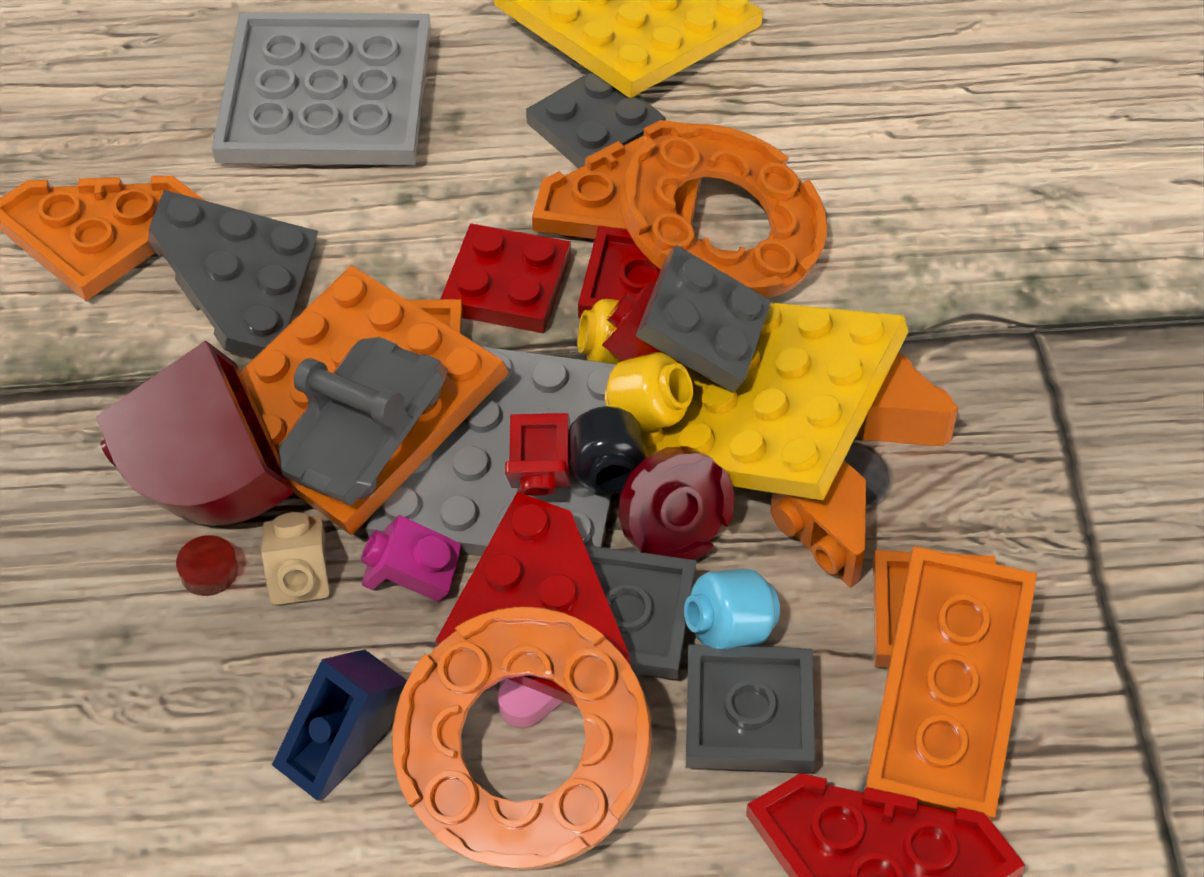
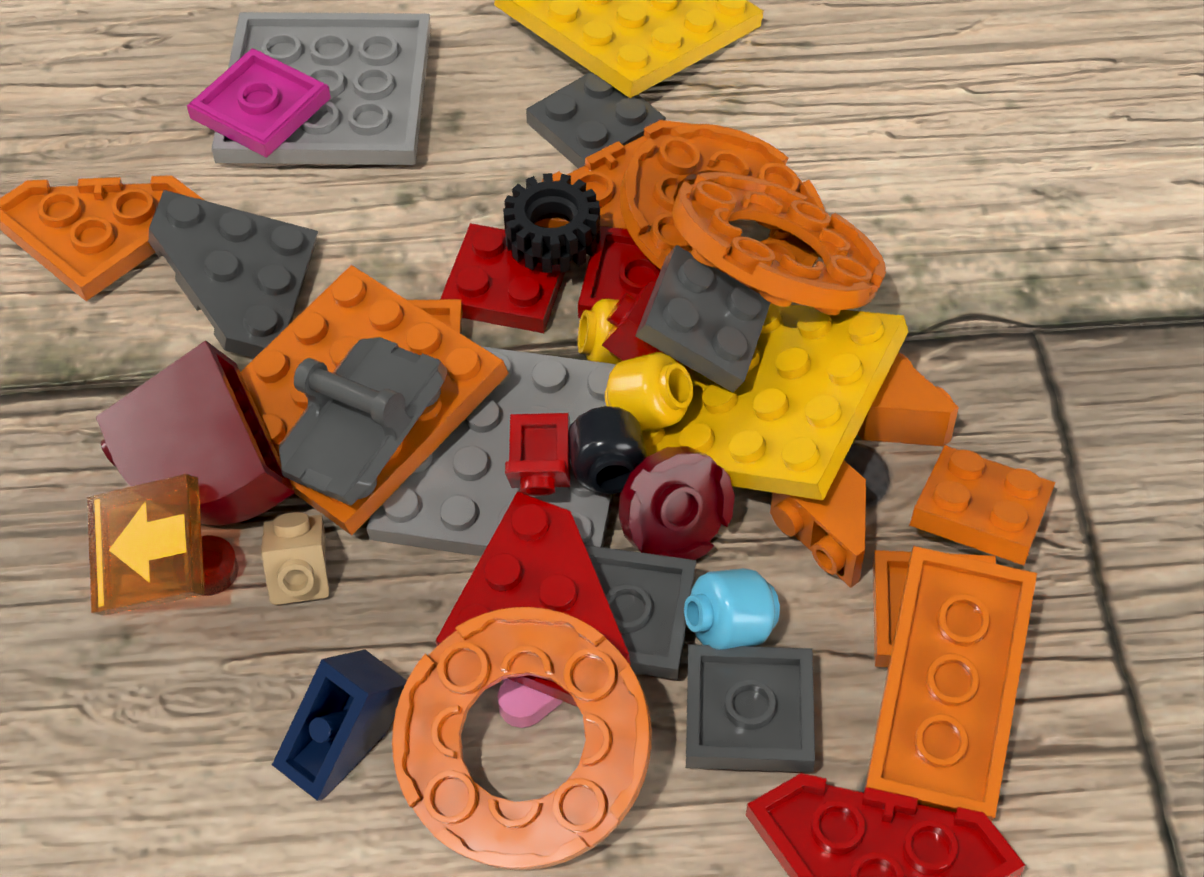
dark pink bracket [361,515,462,602] -> none
none -> clear orange tile [87,474,205,616]
none -> dark pink tile [187,48,331,158]
none -> black tyre [503,173,600,273]
none -> orange plate [672,172,886,316]
none -> orange plate [909,445,1056,566]

